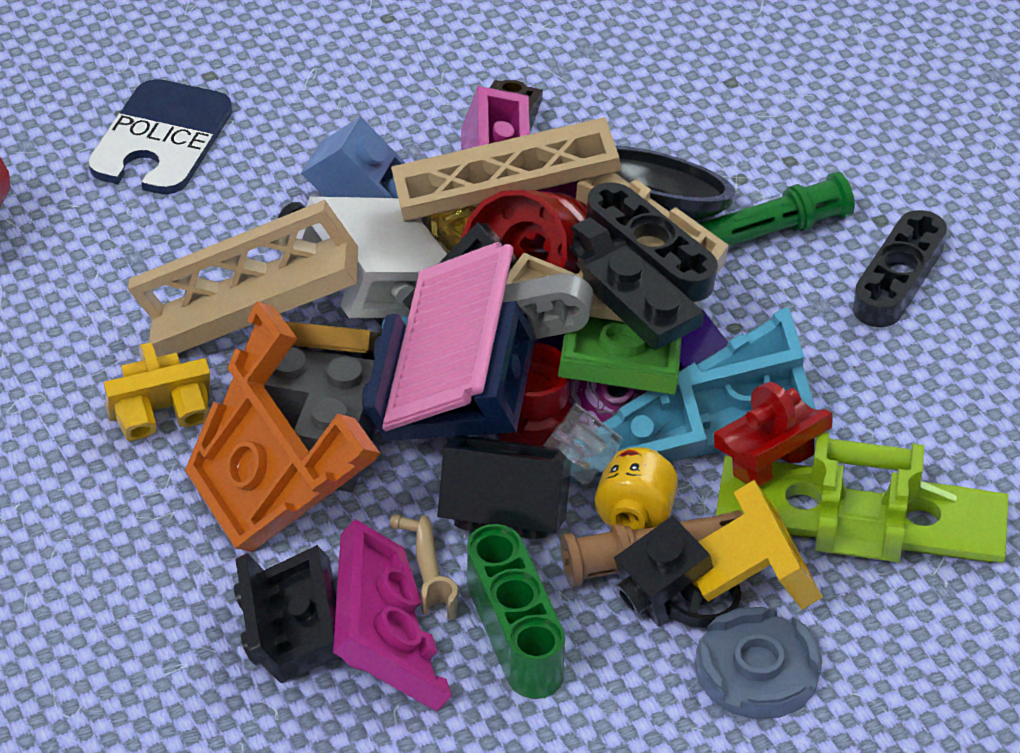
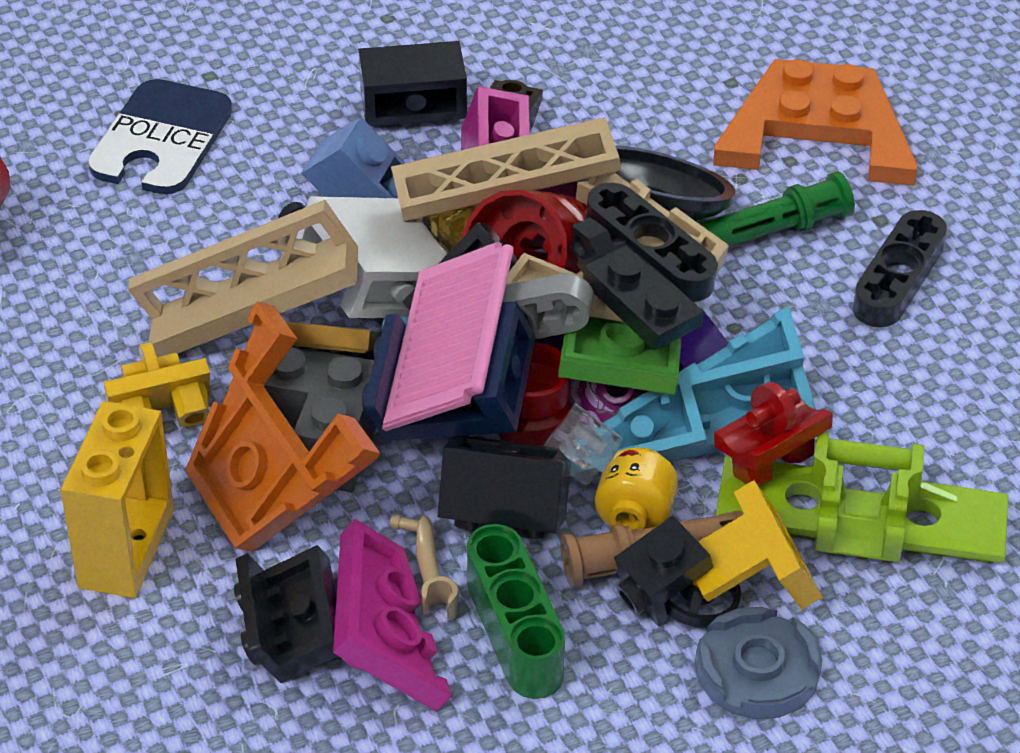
none -> yellow window [60,401,174,599]
none -> black brick [358,41,467,126]
none -> orange wing [713,59,917,186]

